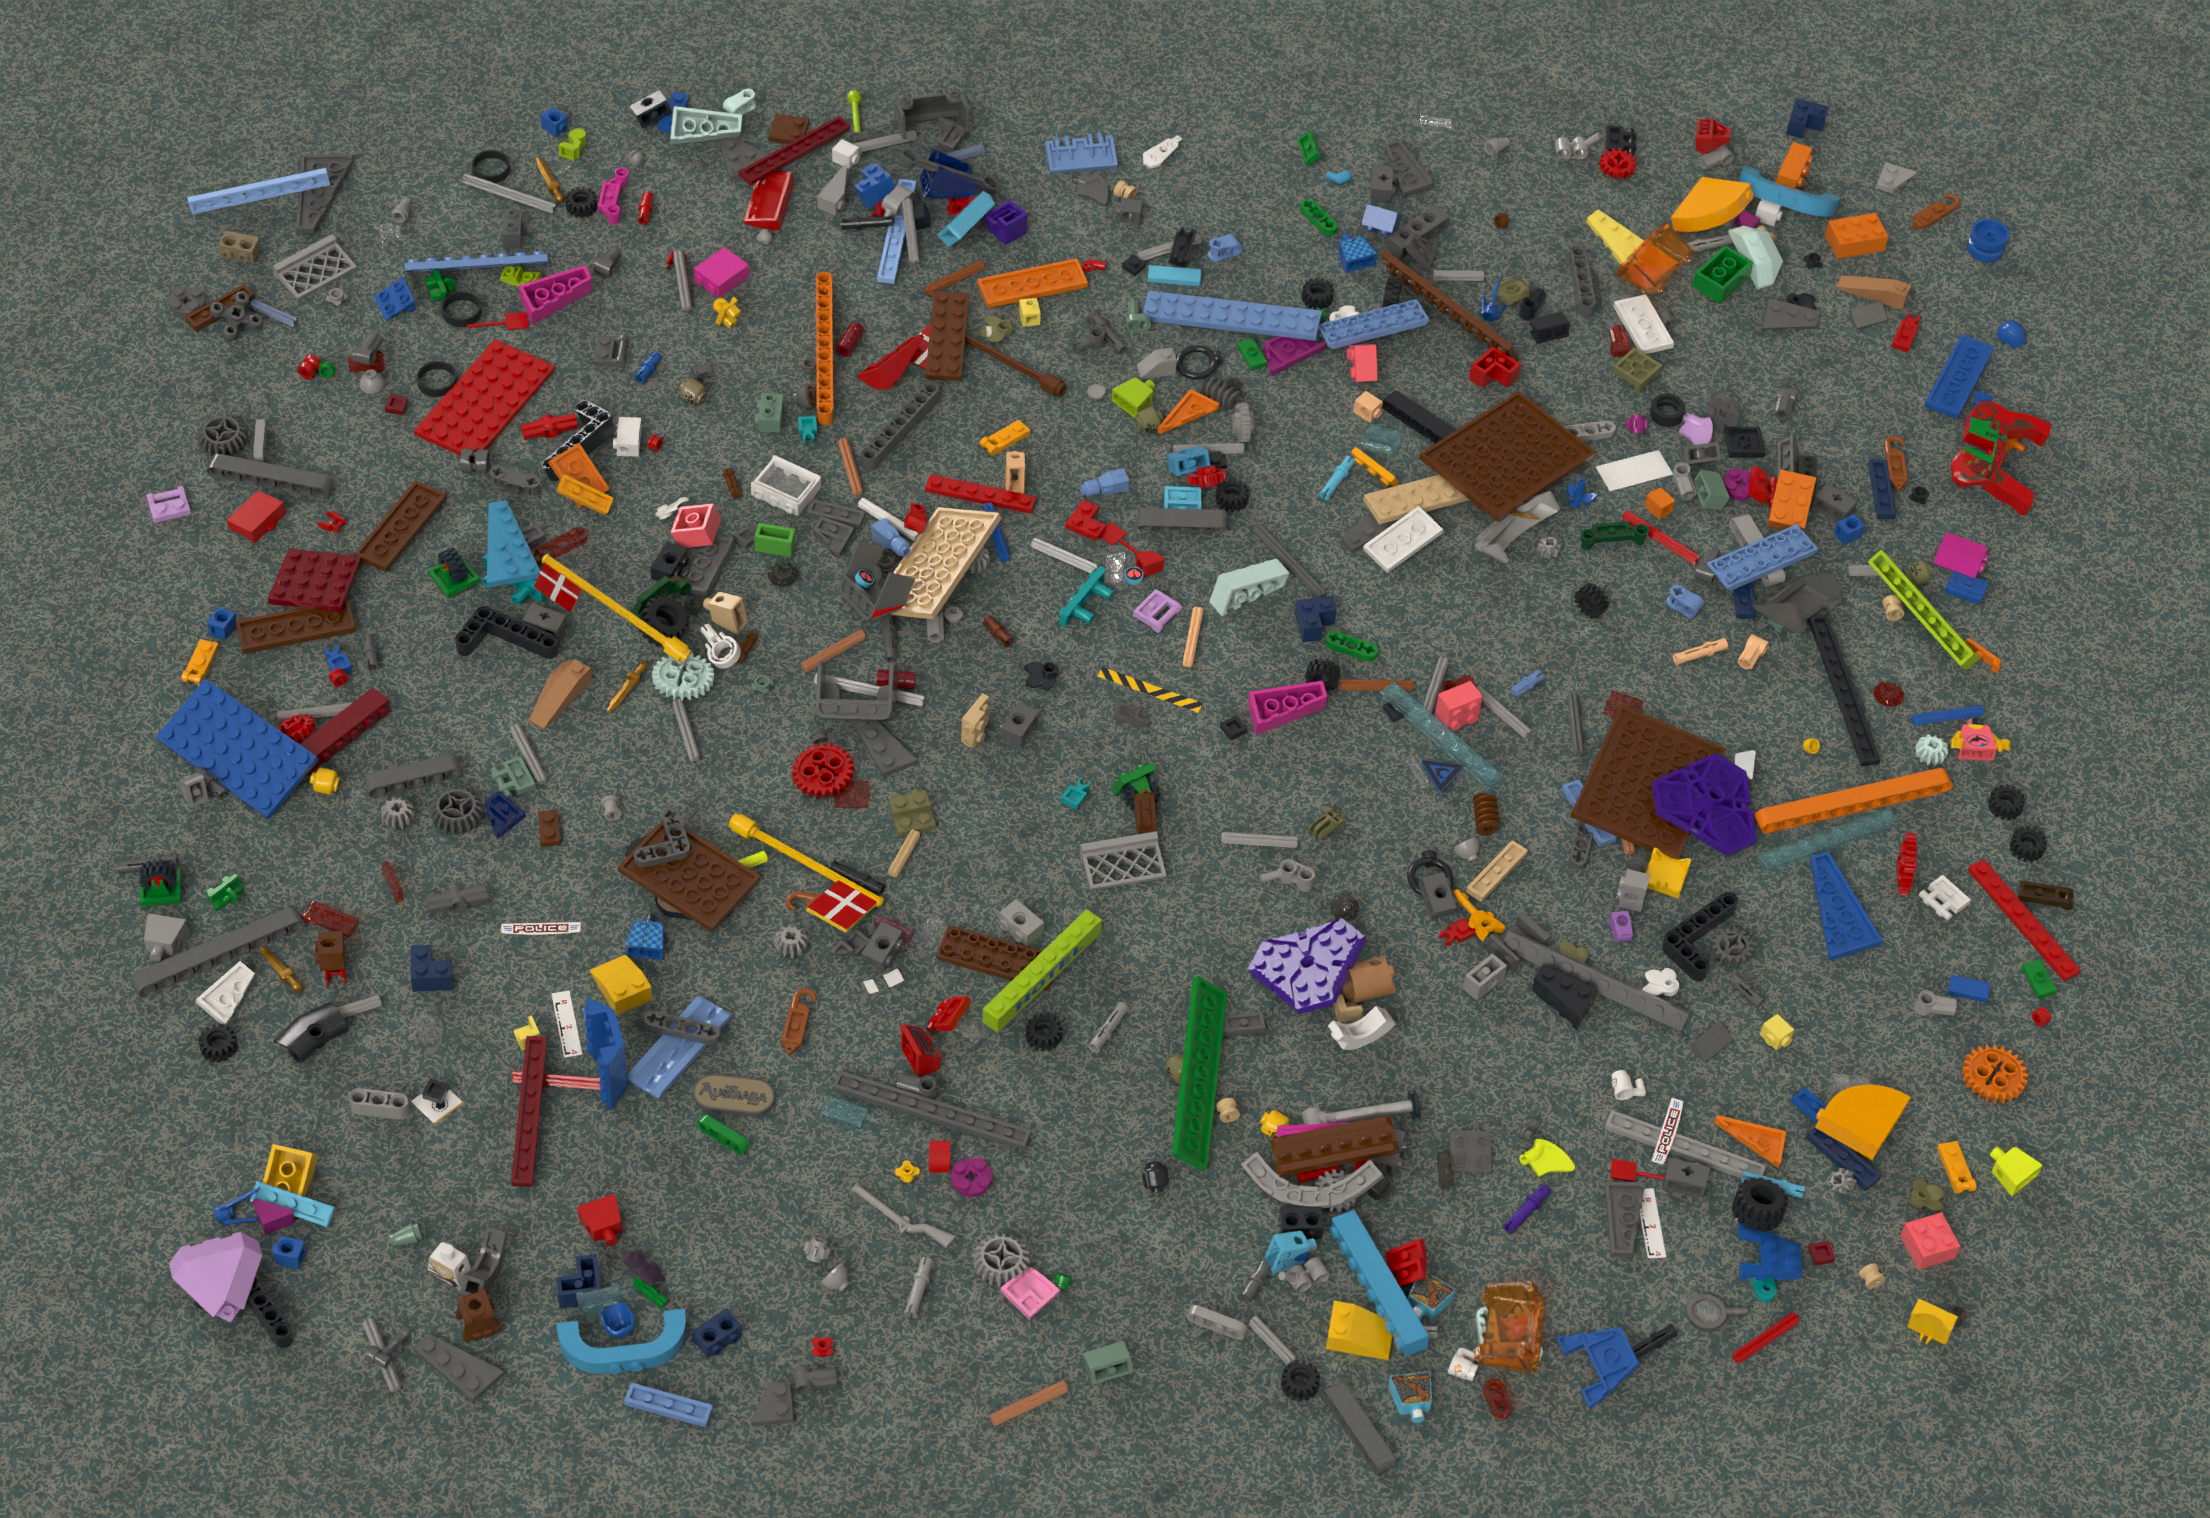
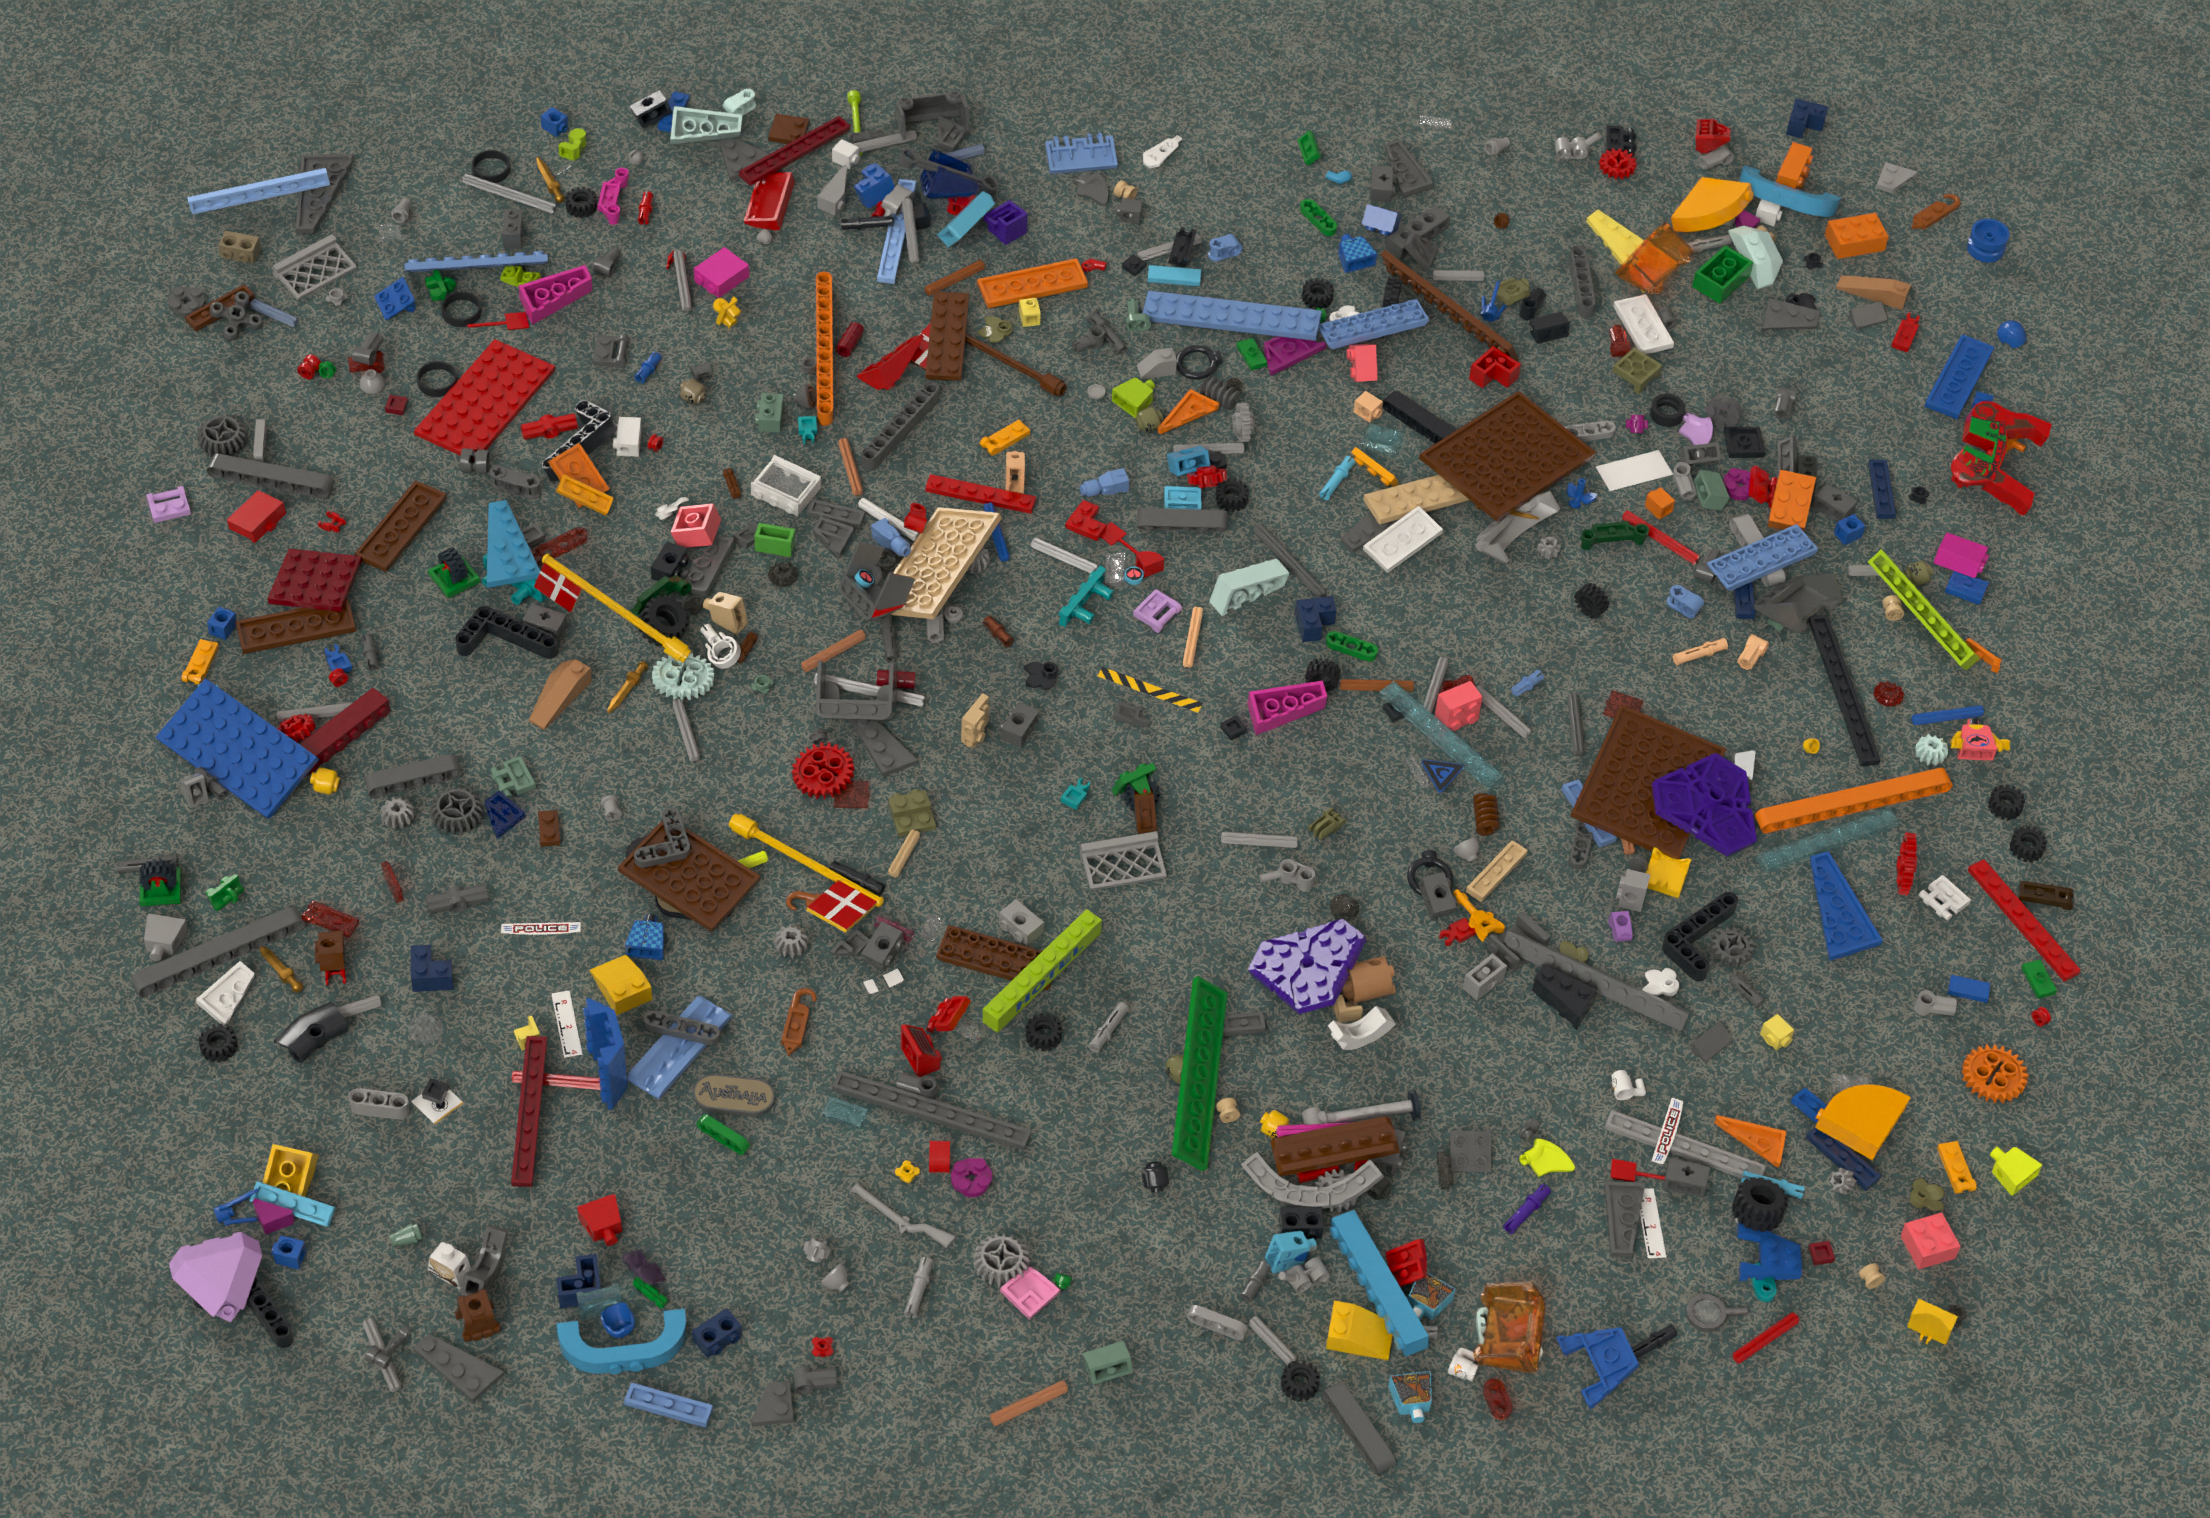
light grey axle [510,724,547,785] -> none
dark orange plate [1884,436,1908,492] -> none

